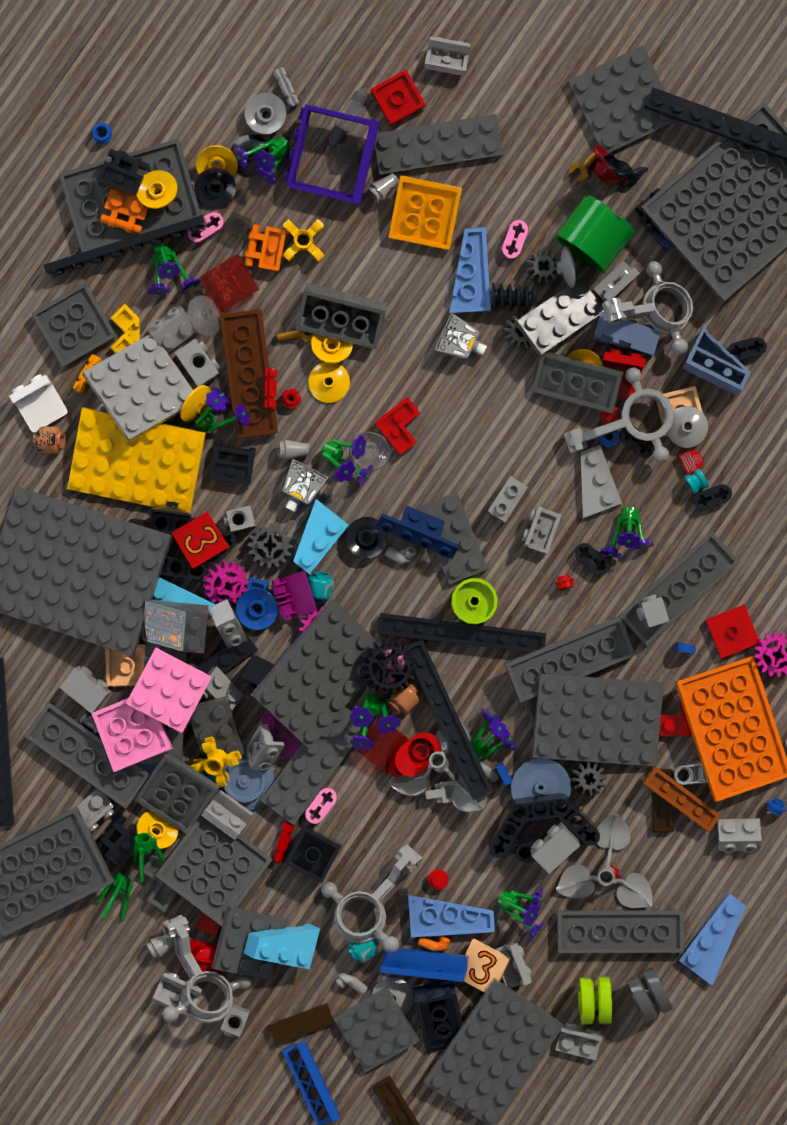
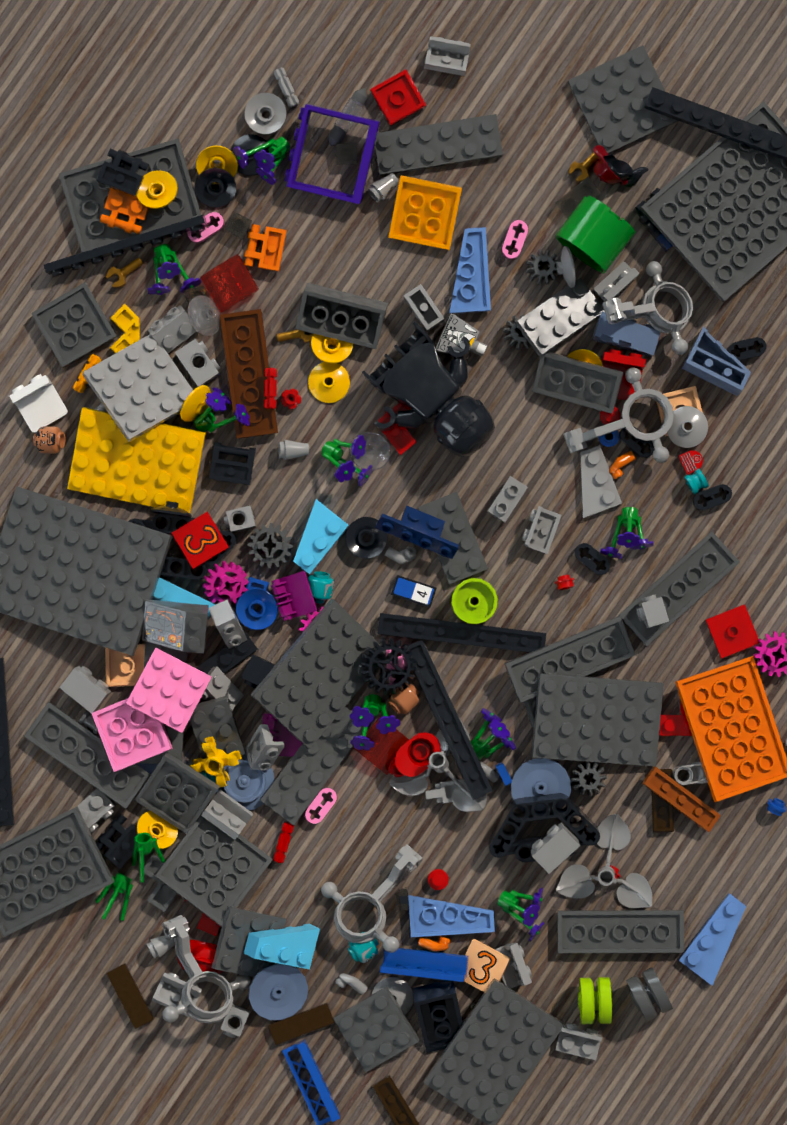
blue plate [92,123,113,144] -> none
yellow pin [283,219,324,262] -> none
torso [283,459,329,512] -> none
black brick [285,825,342,883] -> none
black piece [490,283,534,312] -> none
blue tile [673,642,696,655] -> none
light grey bracket [717,818,762,853] -> none
none -> pearl gold bar [106,257,143,288]
none -> dark brown tile [106,963,154,1029]
none -> sand blue piece [249,964,308,1020]
none -> black piece [362,322,495,457]
none -> tile [391,575,437,608]
none -> light grey brick [404,284,444,333]
none -> orange arm [609,451,635,479]

